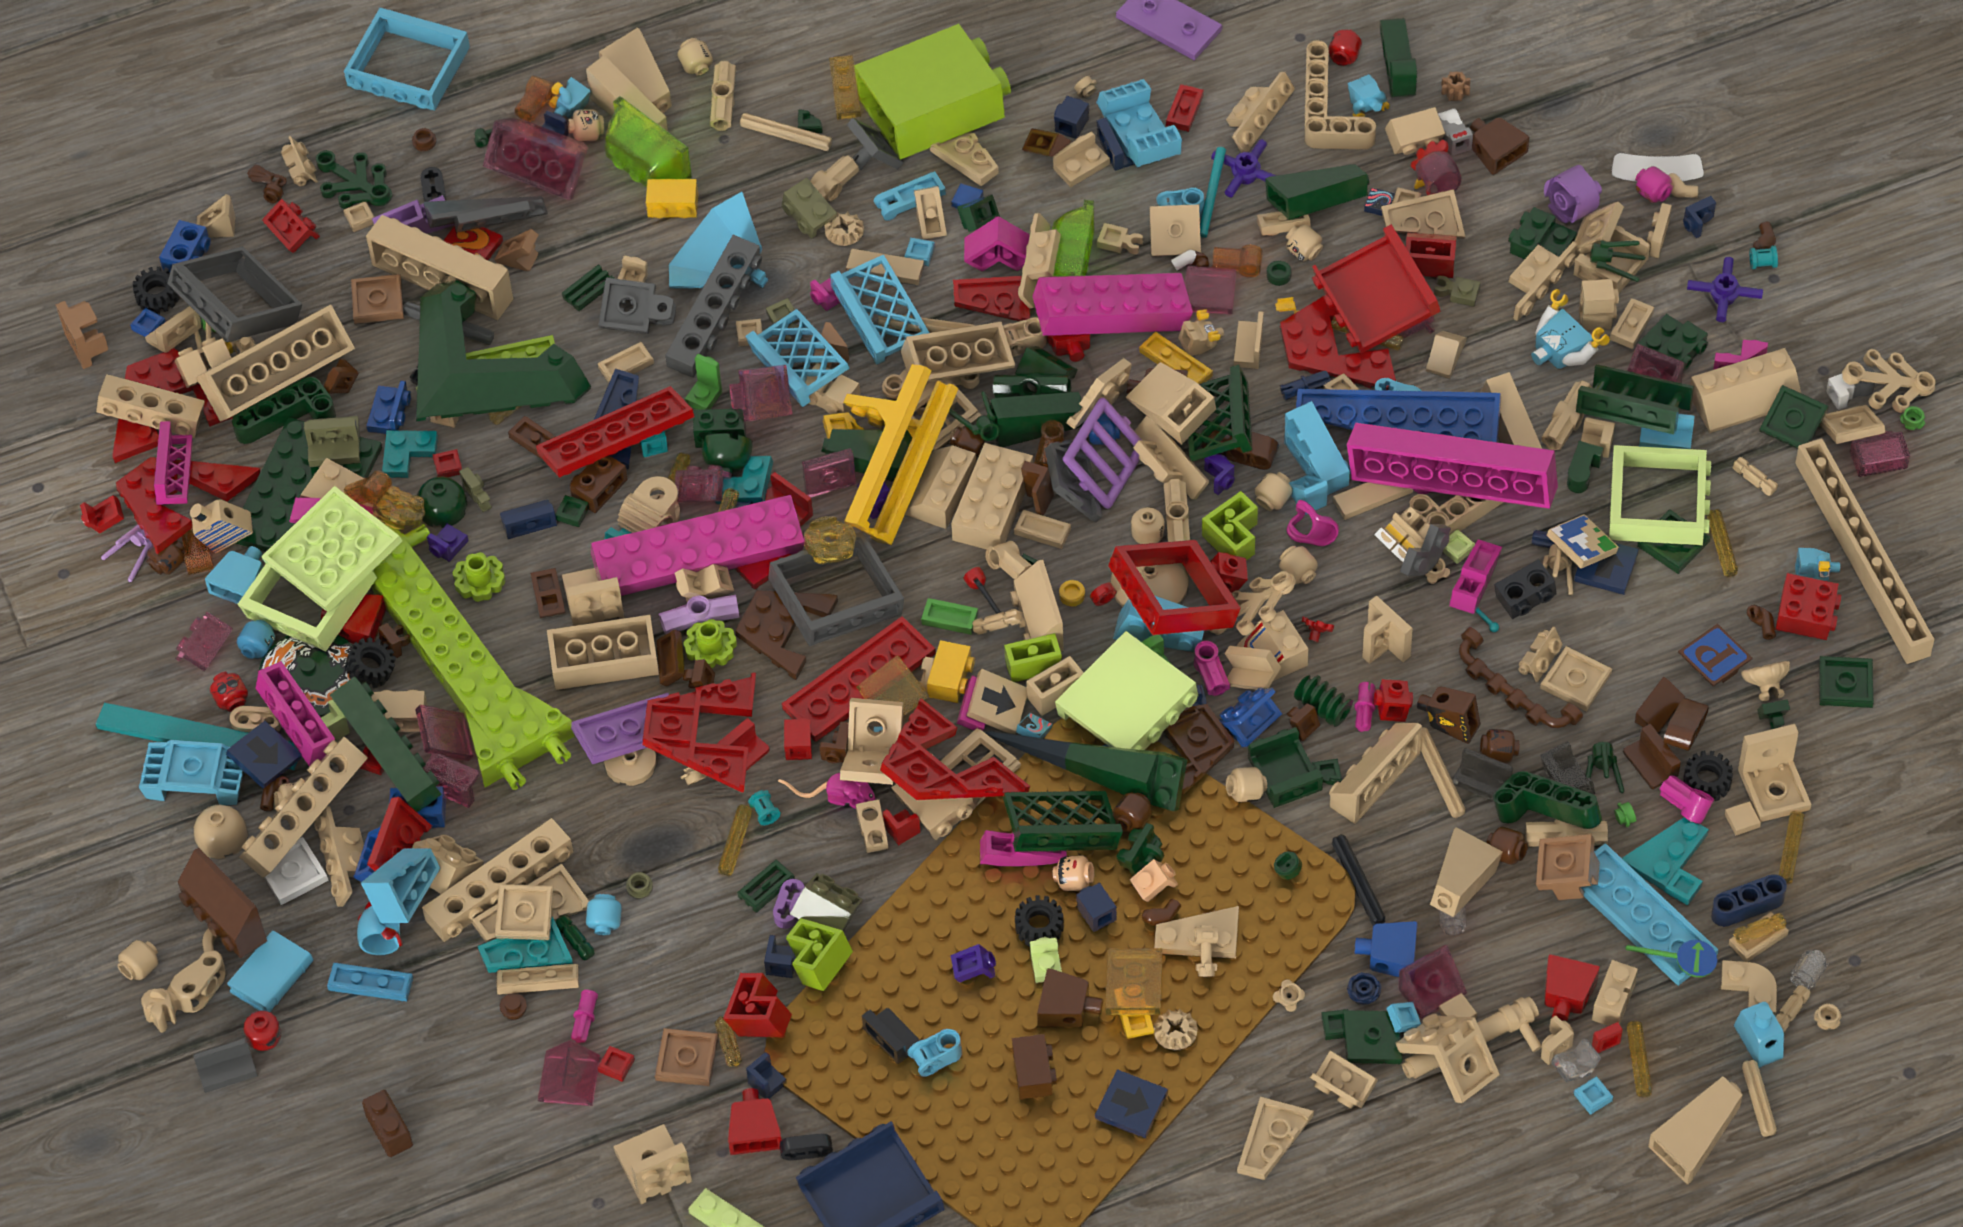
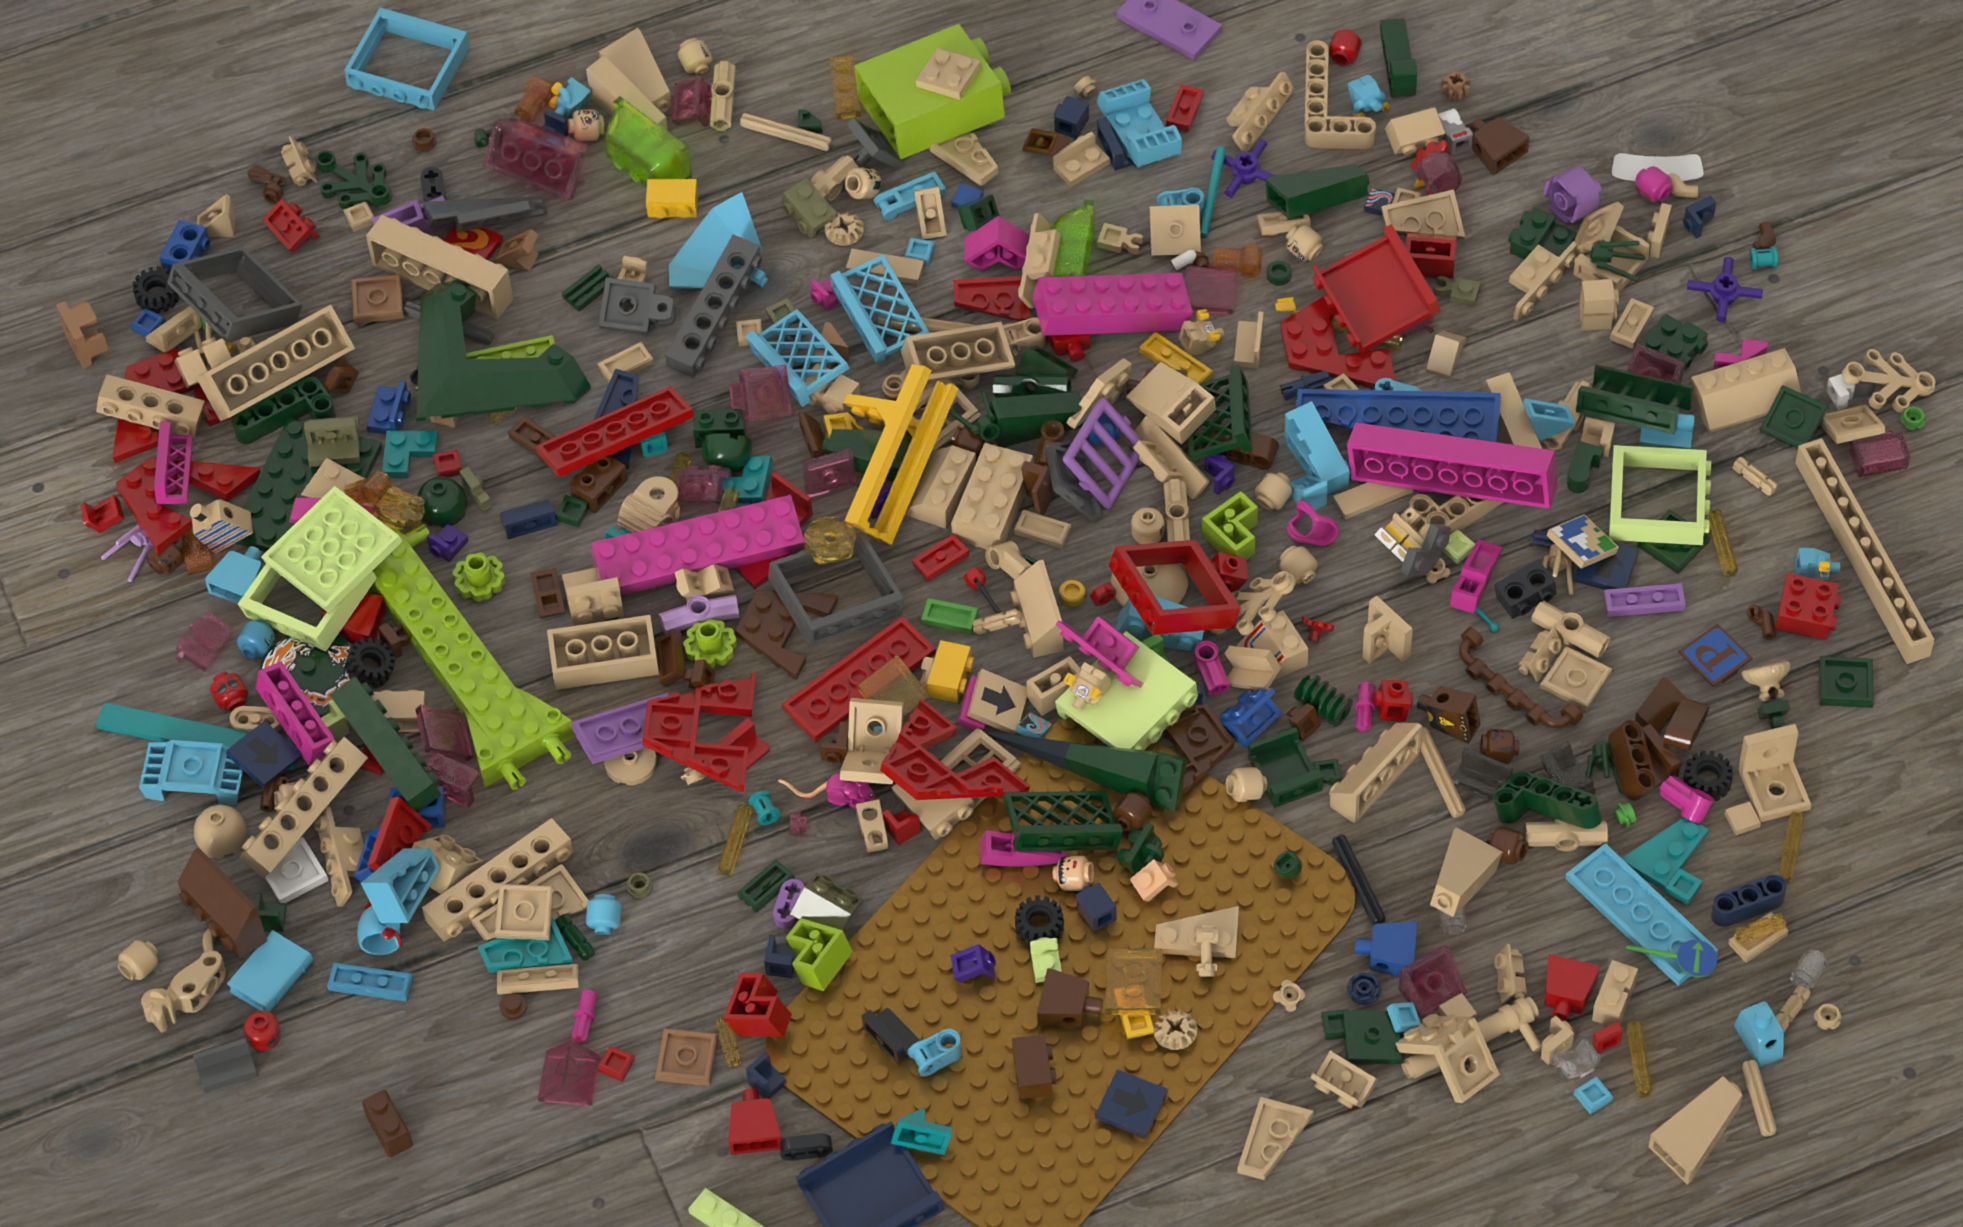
tan bracket [614,1124,692,1204] -> none
bright green bracket [685,354,722,410] -> none
red panel [784,719,812,760] -> none
lime brick [1004,633,1062,682] -> none
reddish brown arm [1142,899,1181,926] -> none
torso [1531,289,1610,369] -> none
medium nougat panel [1536,834,1600,900] -> none
tan plate [1721,960,1777,1016] -> none
none -> dark green panel [254,893,287,932]
none -> clear pink bracket [672,75,712,127]
none -> clear pink plate [789,810,806,837]
none -> reddish brown slope [798,411,826,465]
none -> tan head [845,167,881,199]
none -> teal slope [891,1108,952,1155]
none -> red plate [912,534,969,582]
none -> tan plate [916,48,982,100]
none -> dark pink bracket [1056,616,1144,688]
none -> tan piece [1063,662,1112,710]
none -> tan hinge [1494,944,1527,1004]
none -> medium azure slope [1523,398,1575,441]
none -> tan piece [1531,601,1611,658]
none -> medium lavender plate [1603,583,1686,617]
none -> reddish brown beam [1608,720,1657,801]

